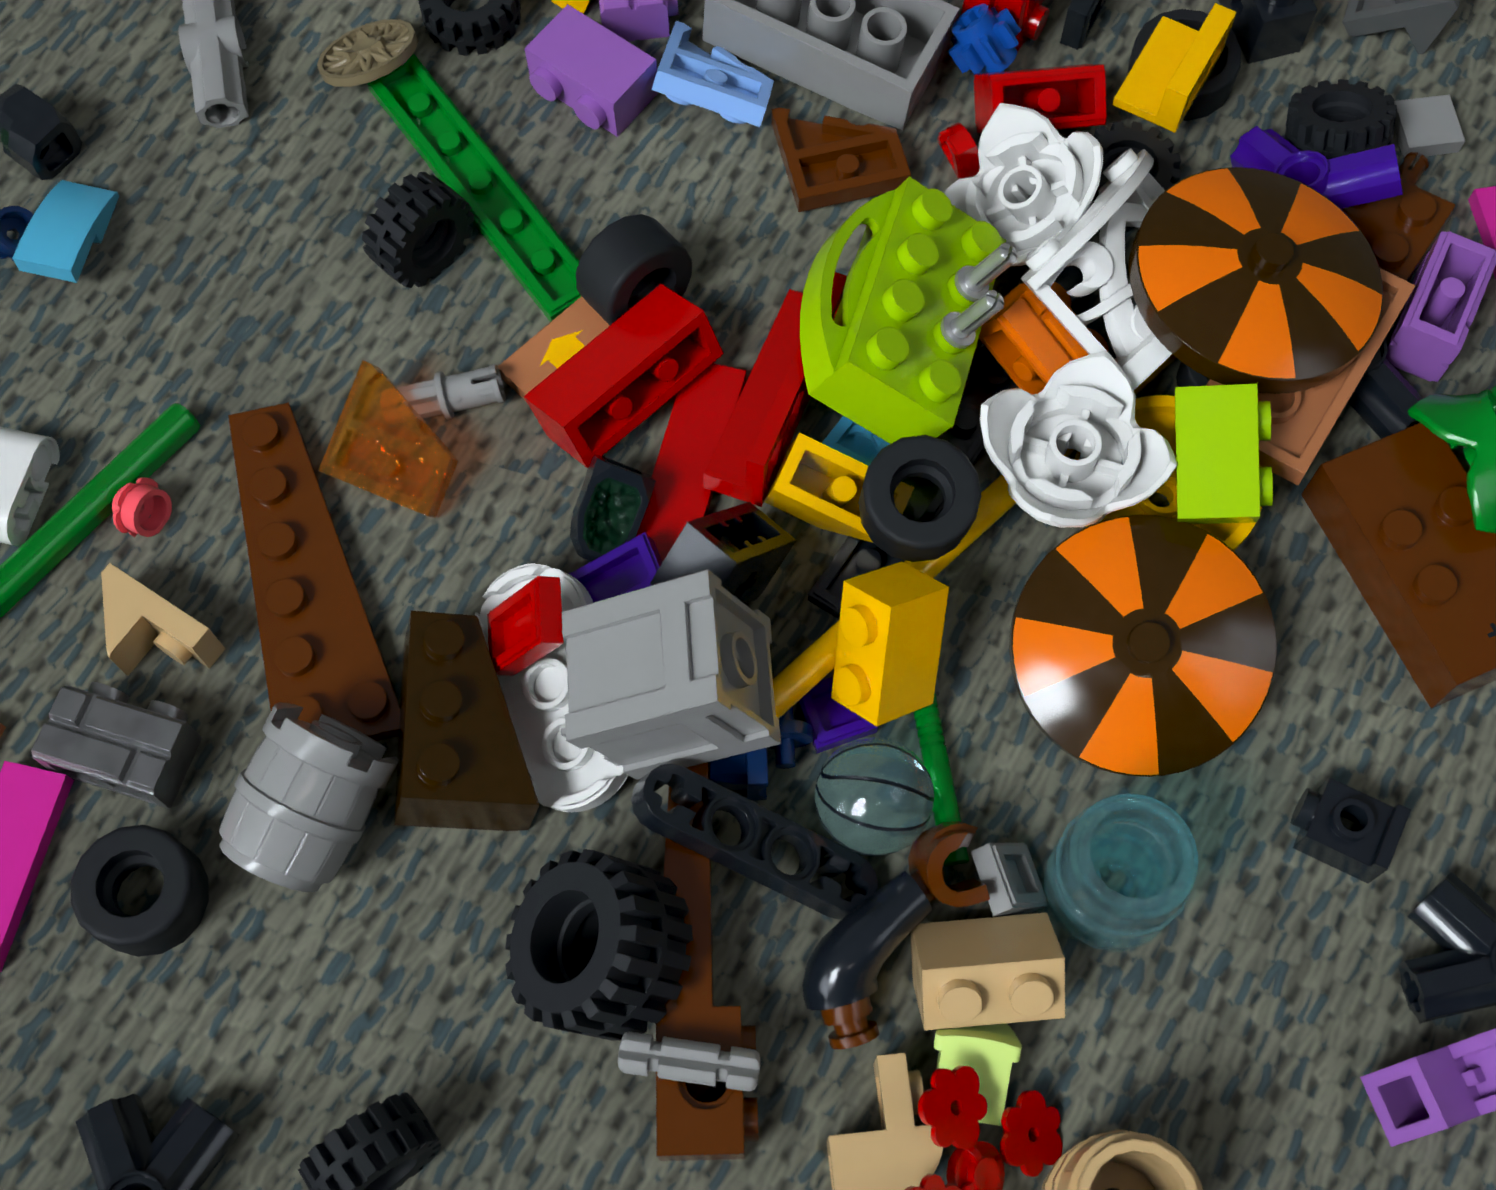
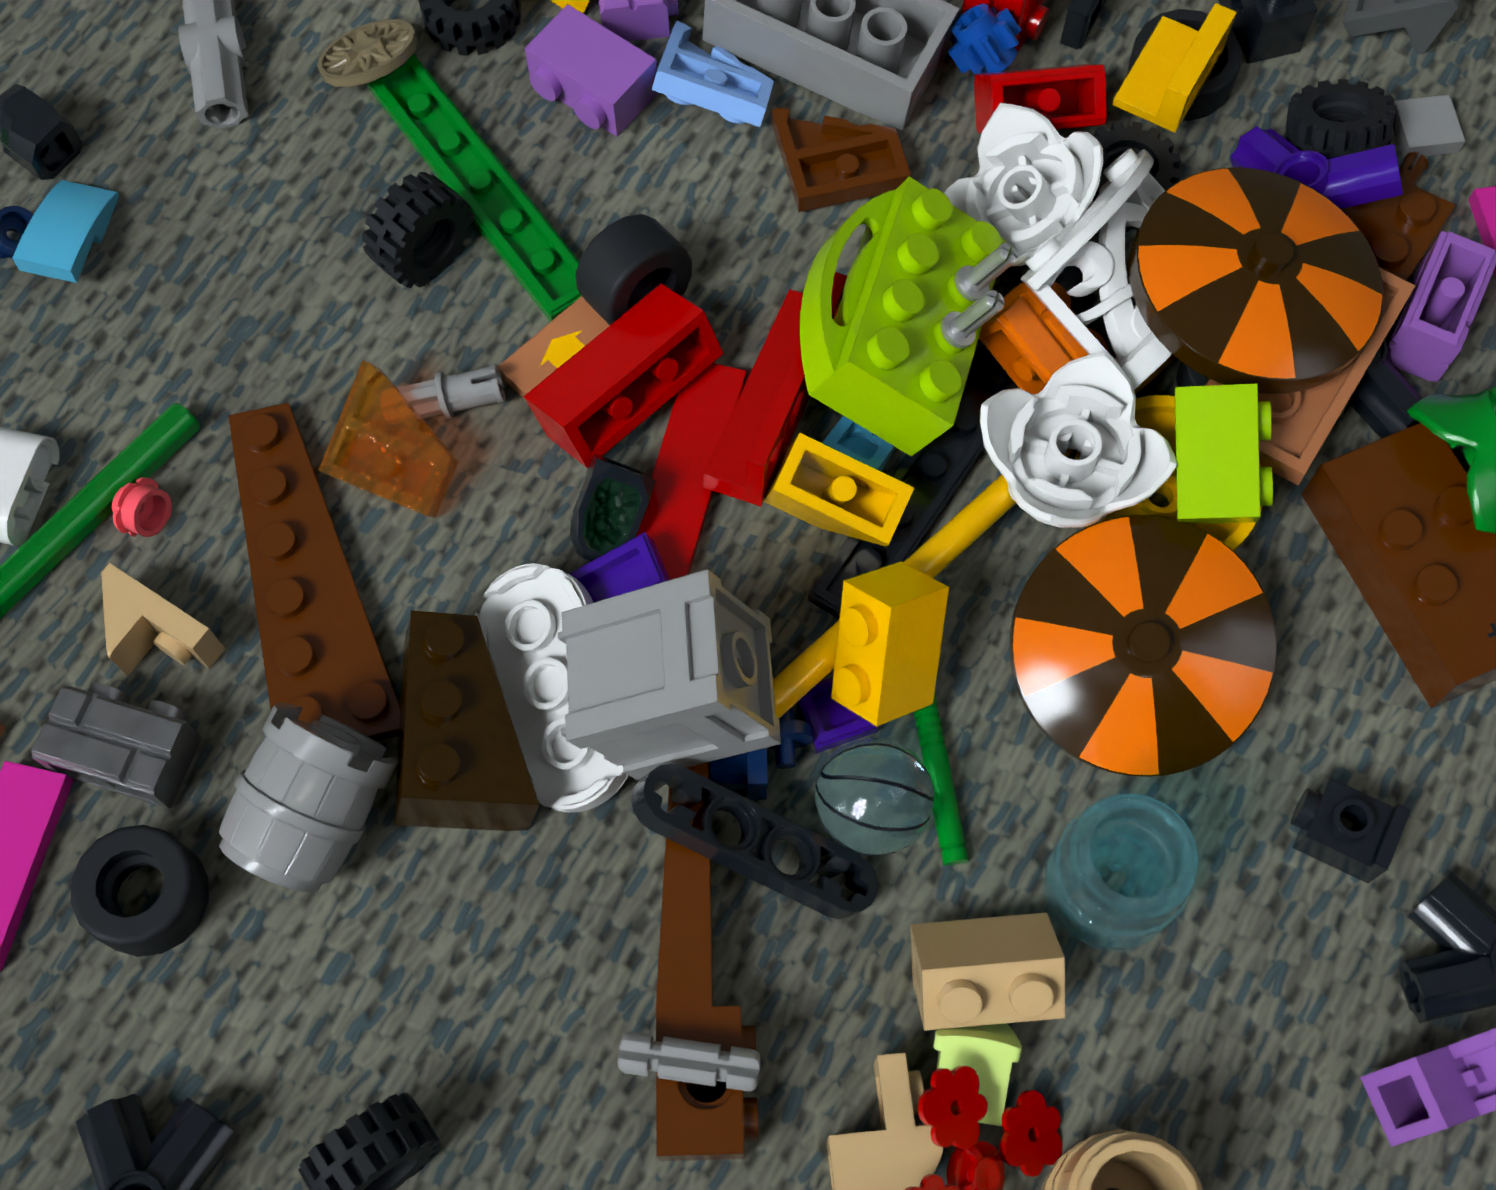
red tile [487,576,564,676] -> none
black tyre [505,849,693,1041] -> none
brick [650,501,796,604] -> none
black piece [802,821,990,1049] -> none
black tyre [858,435,981,562] -> none
red tile [938,122,980,179] -> none
light grey tile [971,843,1048,916] -> none

